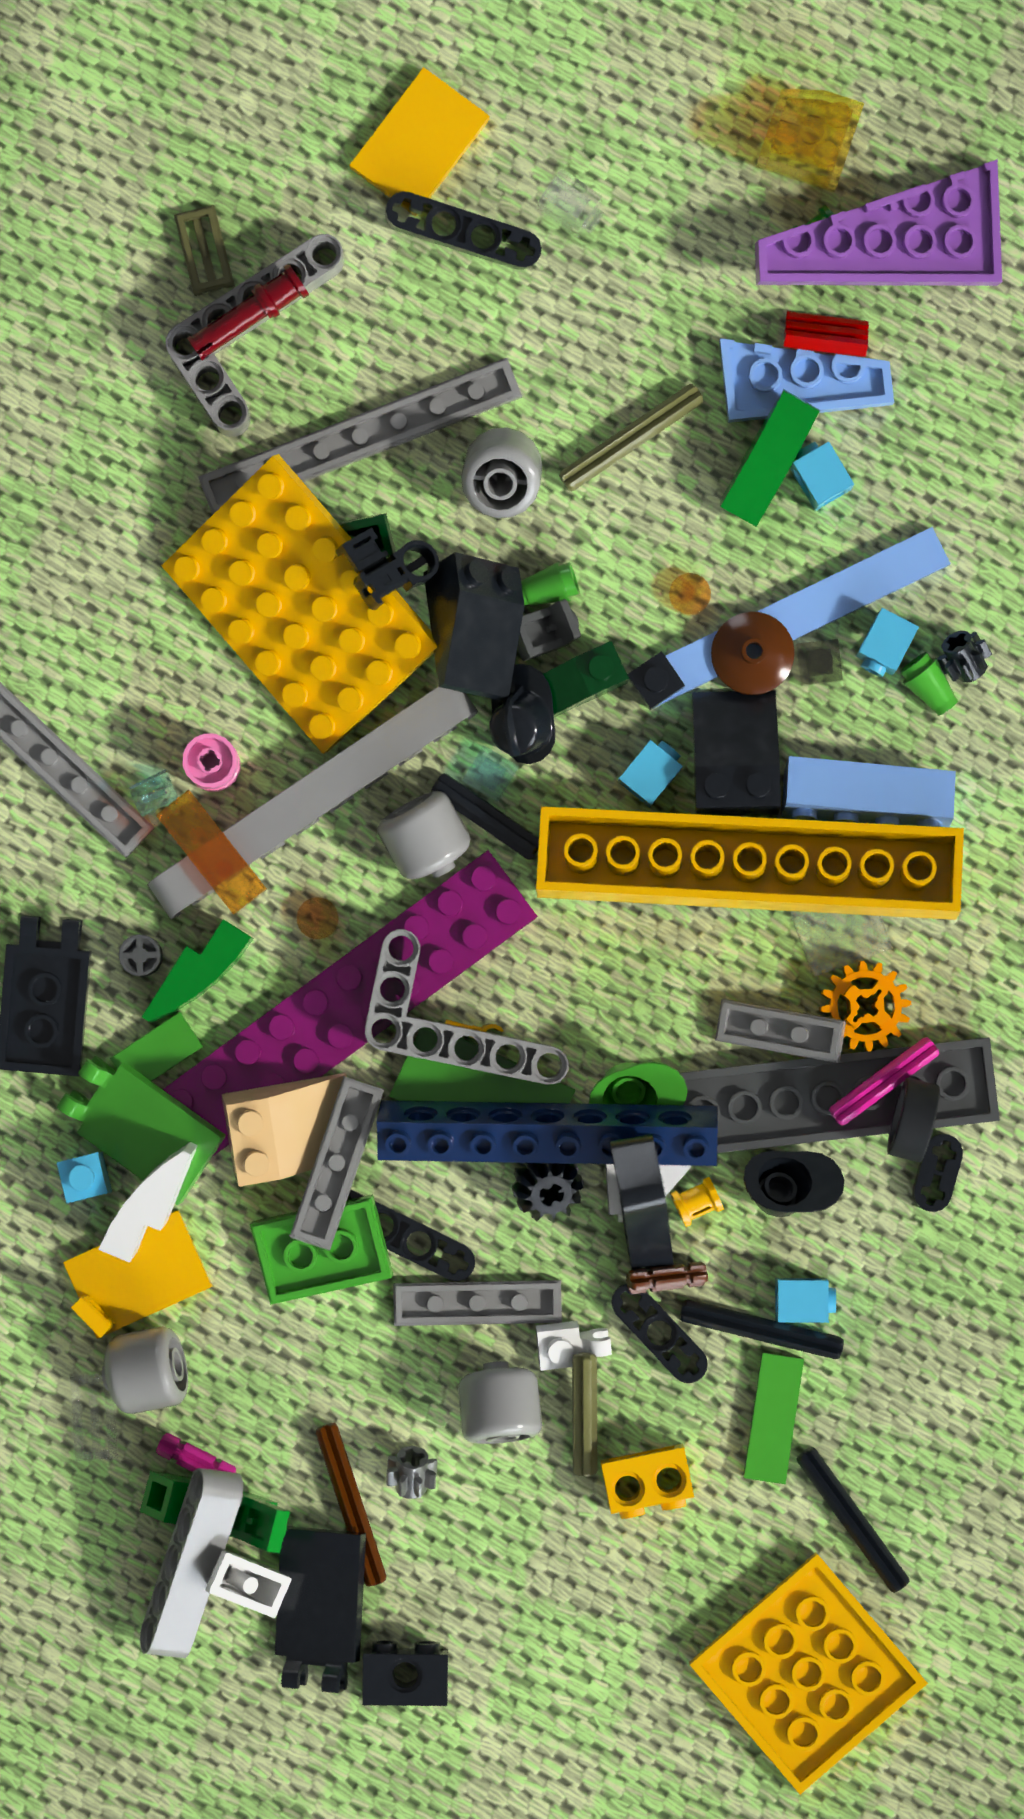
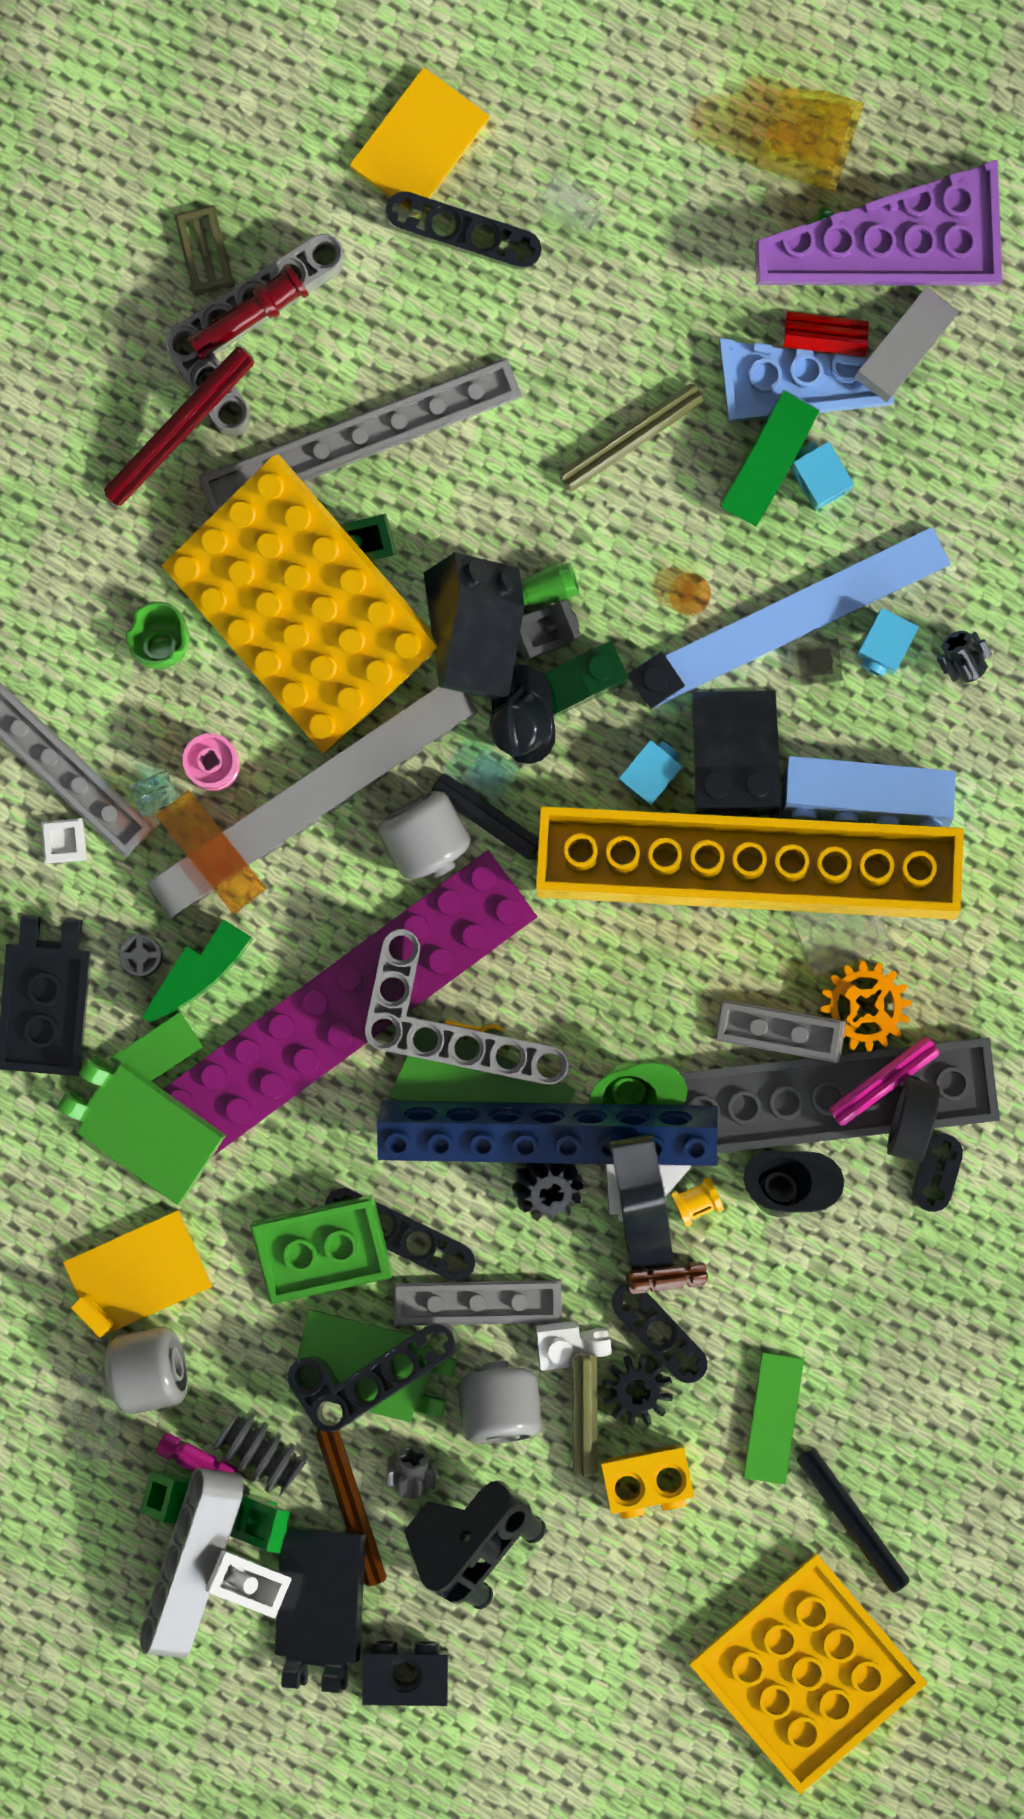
medium azure brick [56,1152,112,1204] -> none
white slope [98,1142,198,1263] -> none
tan slope [221,1073,347,1187] -> none
light grey tile [289,1076,384,1251] -> none
clear orange tile [297,897,339,940] -> none
black piece [335,528,439,610] -> none
light grey head [461,427,542,518] -> none
black axle [680,1299,844,1360] -> none
reddish brown dish [711,612,794,695] -> none
medium azure brick [775,1278,836,1323] -> none
bright green cone [900,652,958,716] -> none
none -> white tile [41,818,87,864]
none -> dark red axle [104,346,255,506]
none -> bright green hair [126,601,190,670]
none -> dark grey piece [212,1411,308,1497]
none -> black beam [288,1323,459,1432]
none -> bright green tile [289,1309,457,1422]
none -> black piece [404,1480,546,1609]
none -> black gear [602,1354,673,1426]
none -> light grey tile [854,287,959,403]

